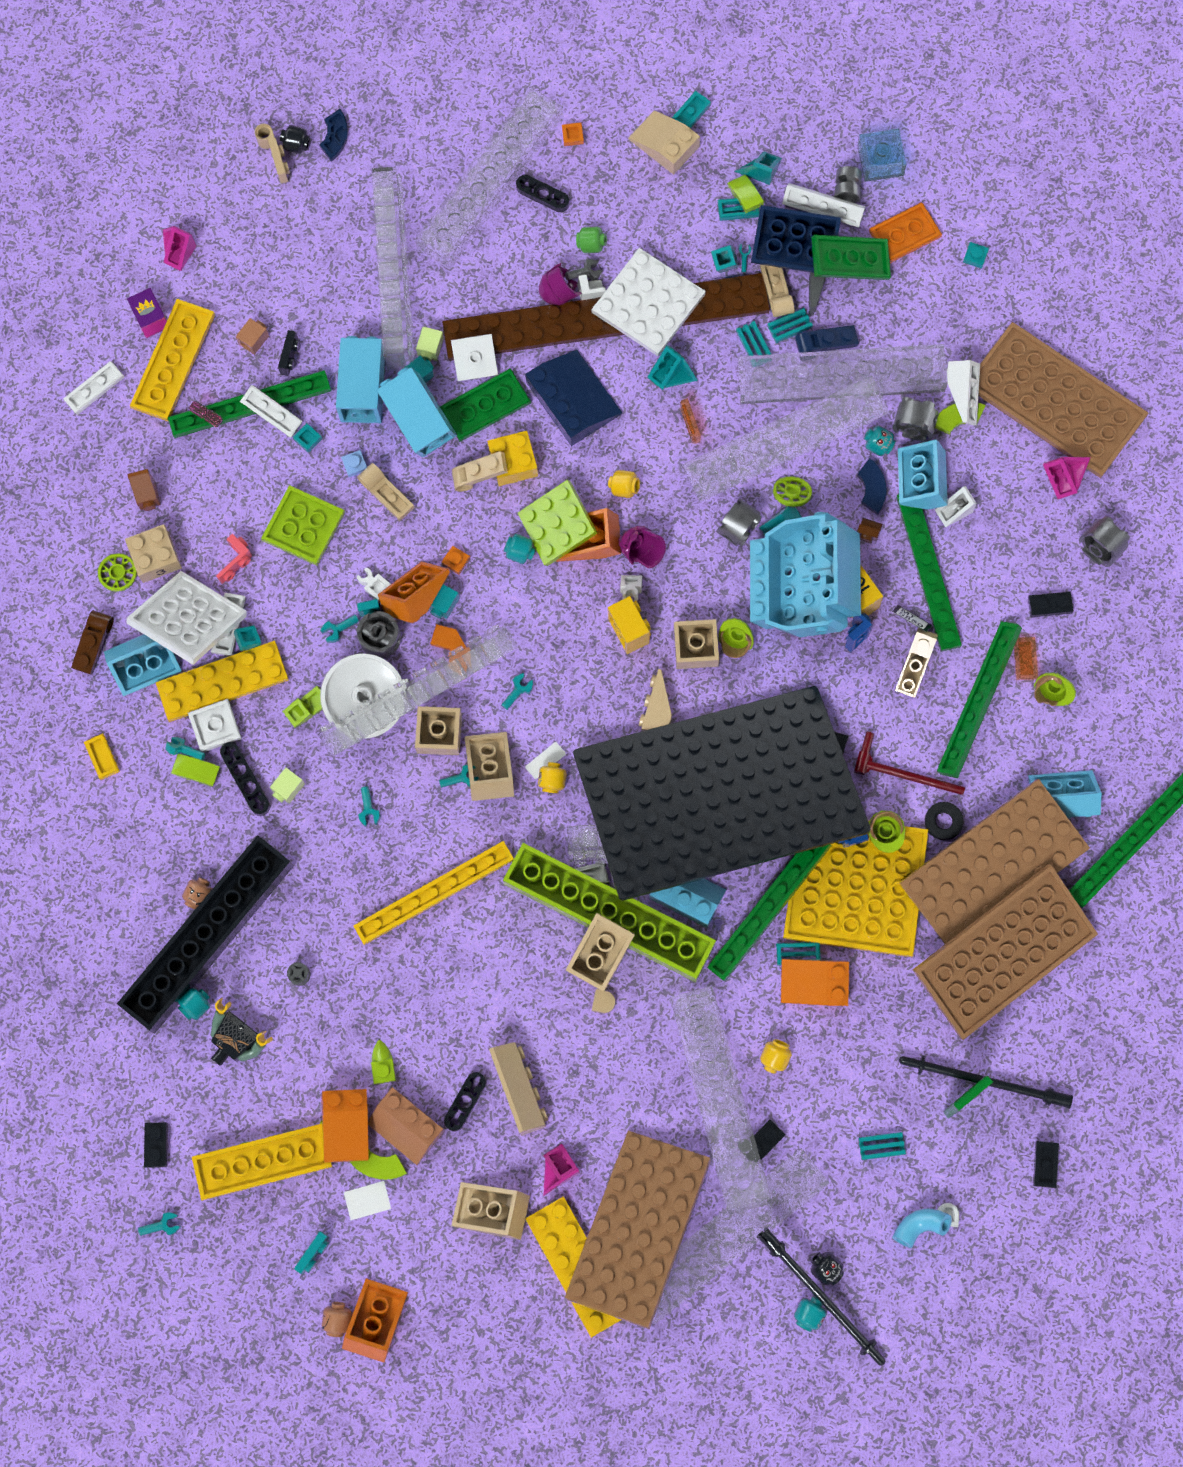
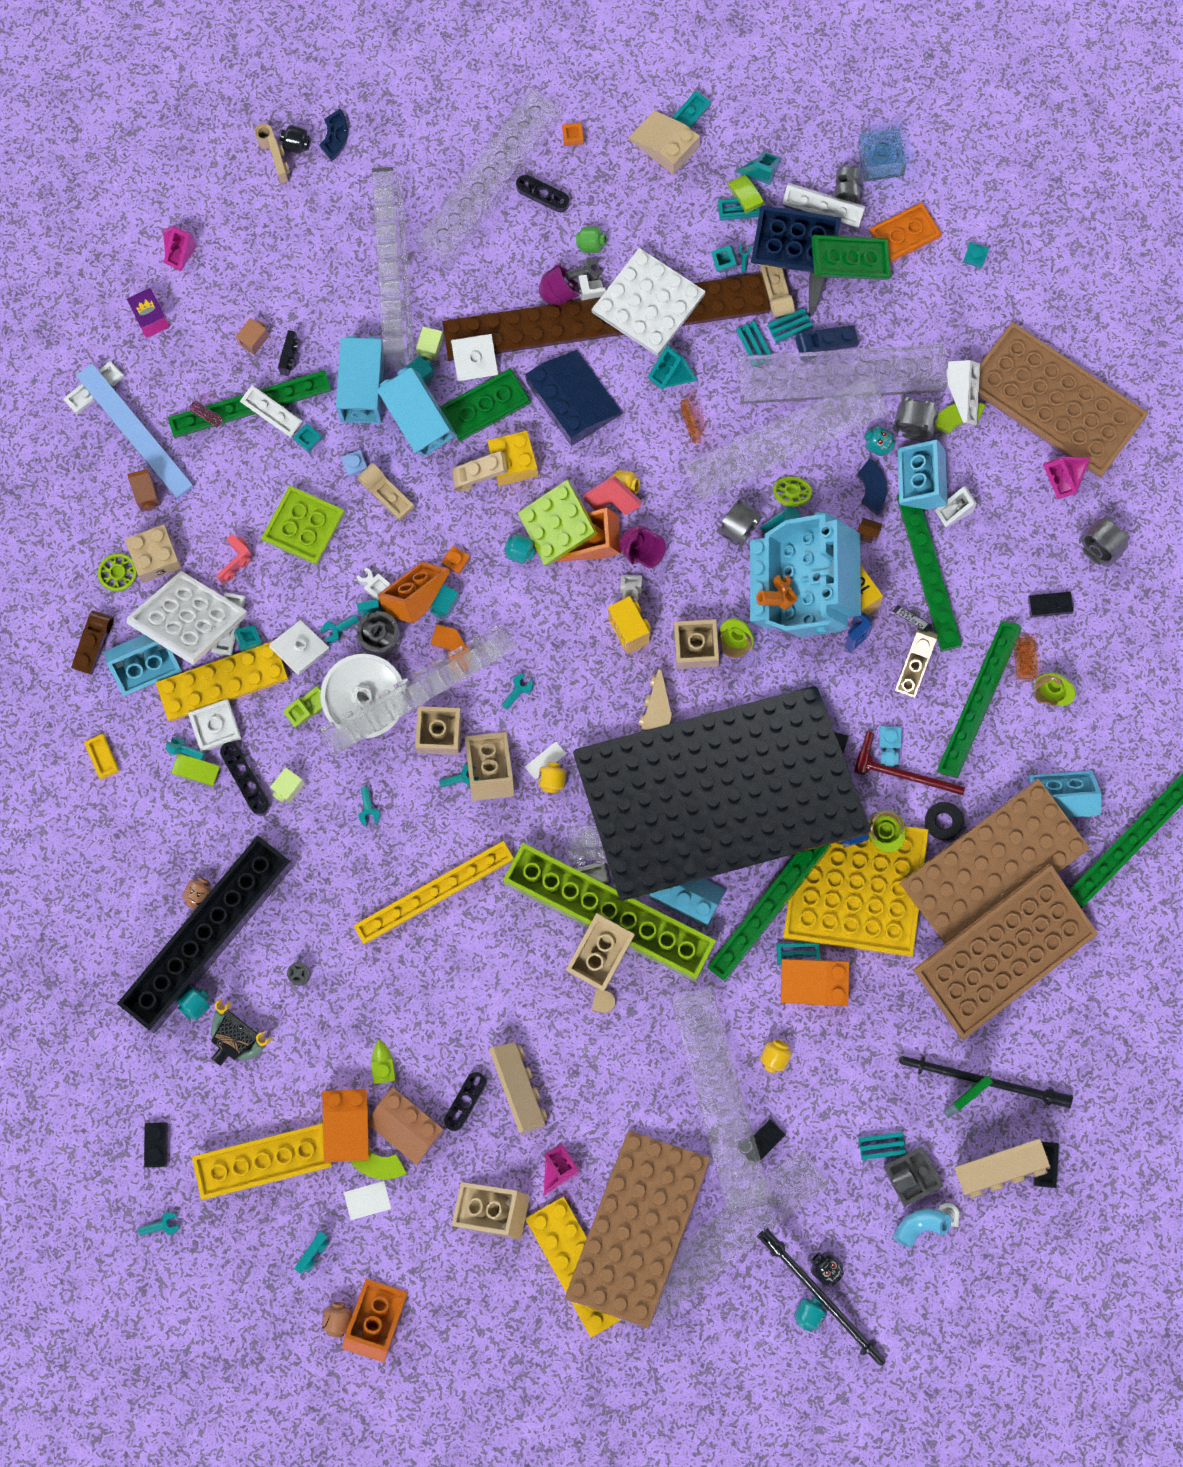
yellow plate [130,299,215,422] -> none
none -> light blue tile [76,364,193,499]
none -> white plate [269,620,329,675]
none -> coral tile [583,476,642,515]
none -> orange bar [756,575,797,610]
none -> medium azure plate [879,726,902,767]
none -> flat silver plate [883,1146,944,1207]
none -> tan slope [954,1139,1050,1199]

